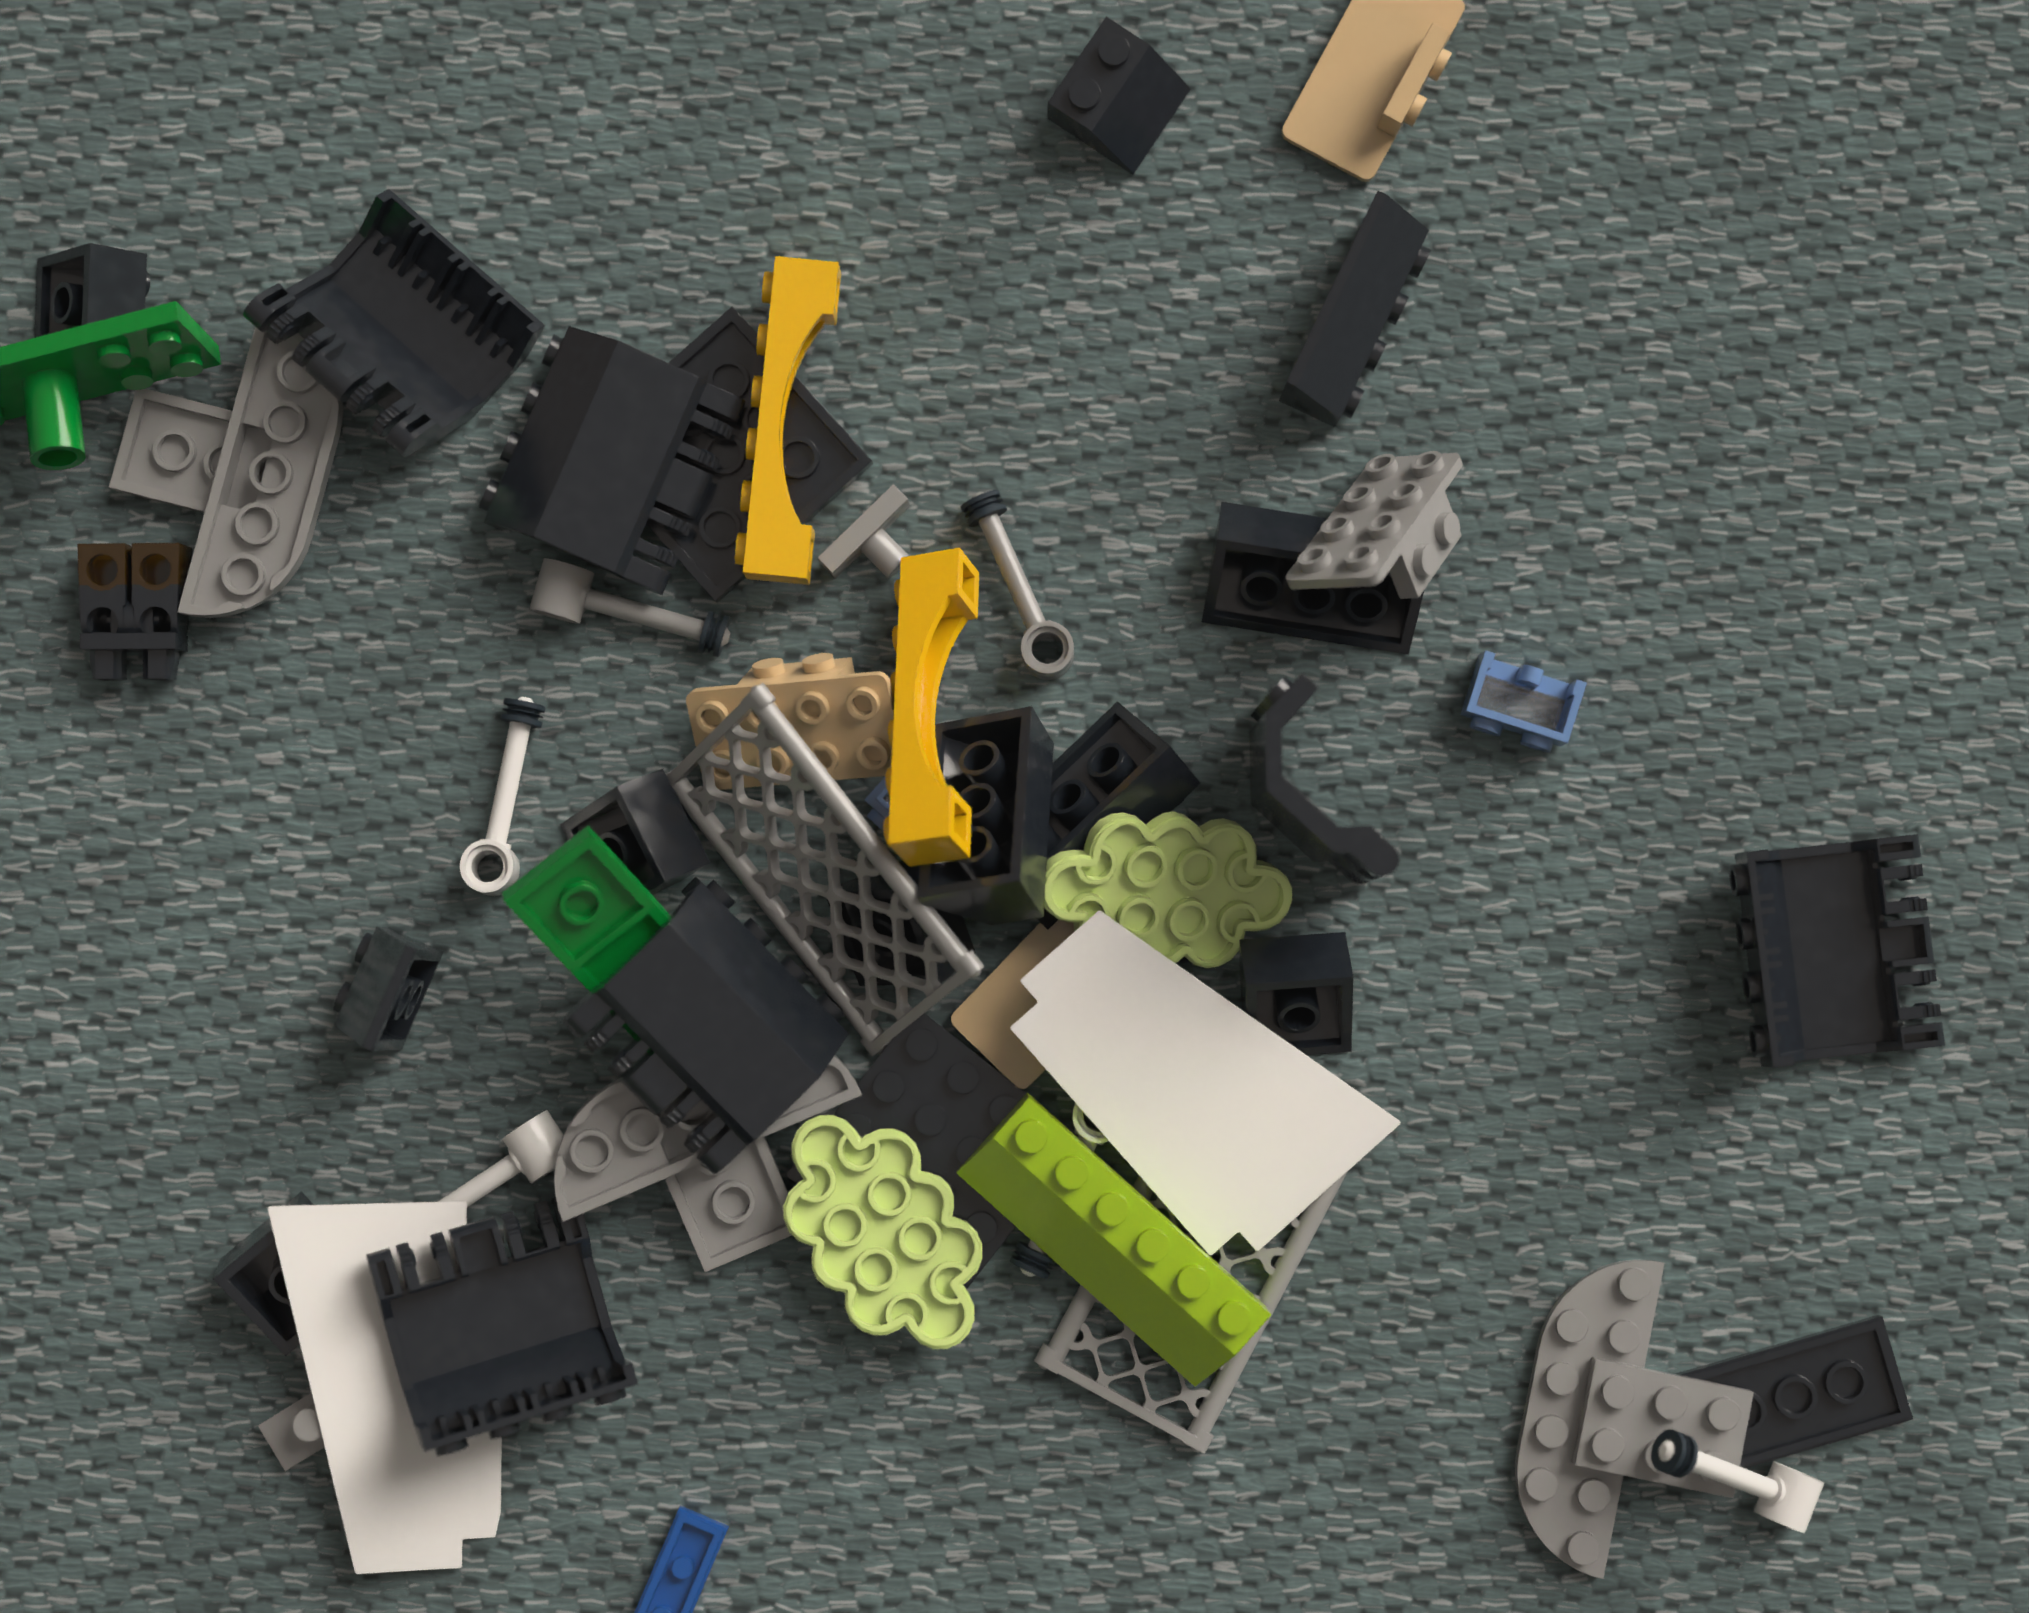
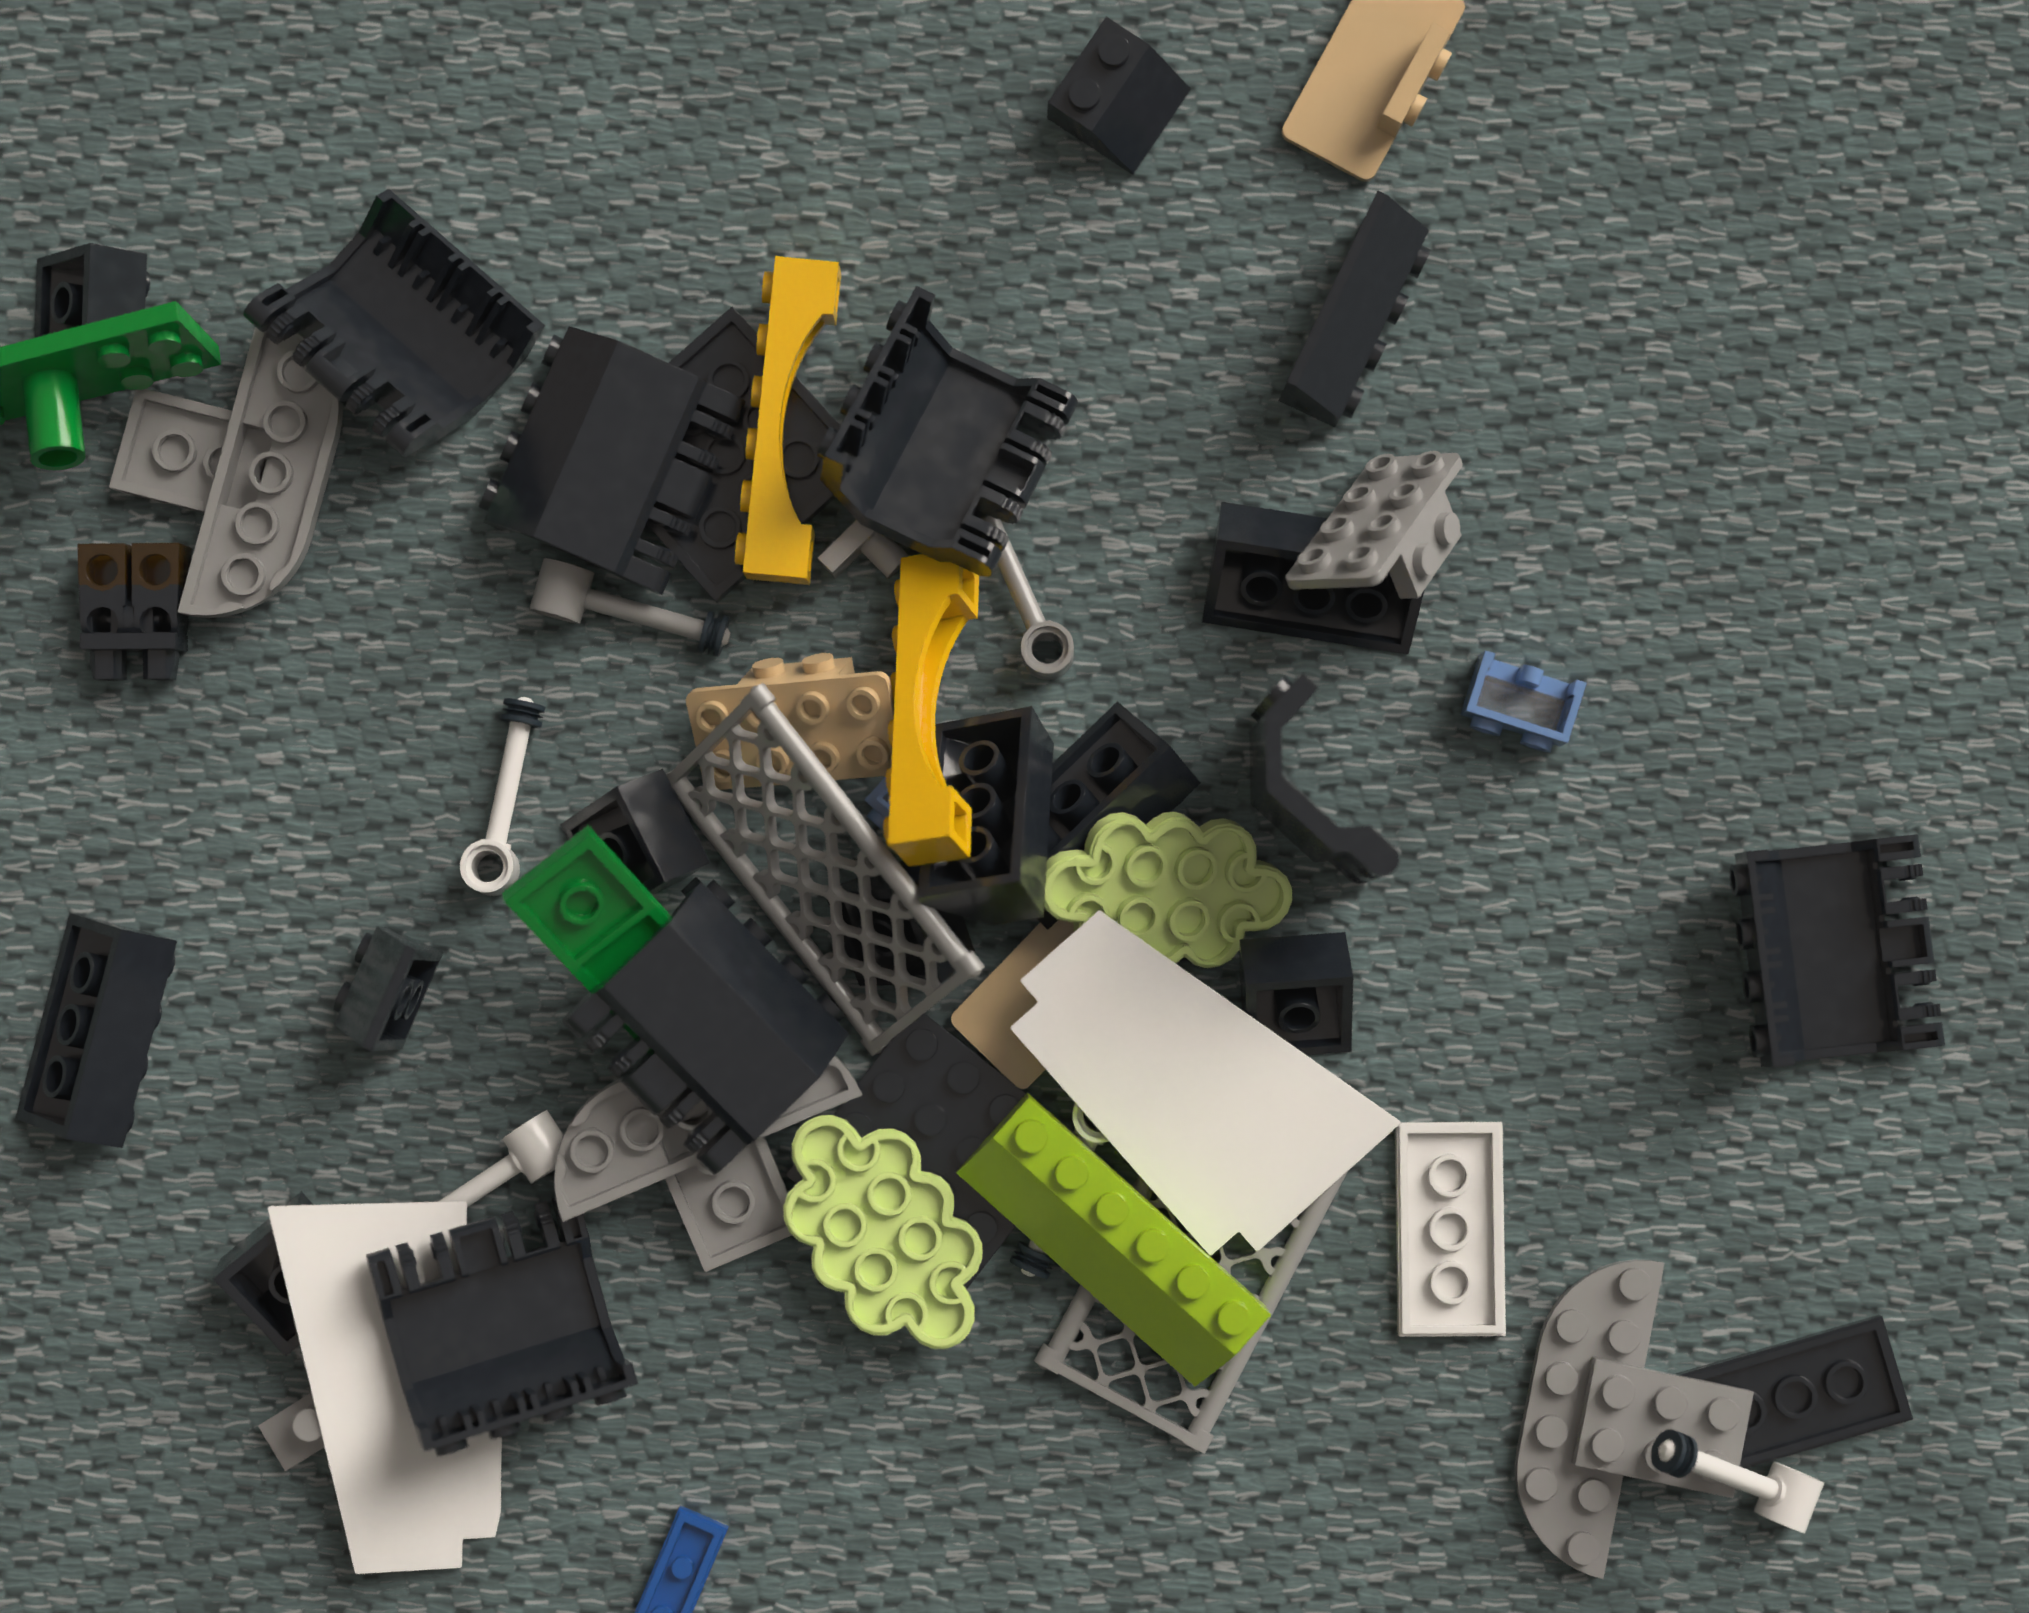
none -> black slope [15,913,177,1148]
none -> black hinge [817,286,1078,577]
none -> white tile [1395,1122,1506,1337]

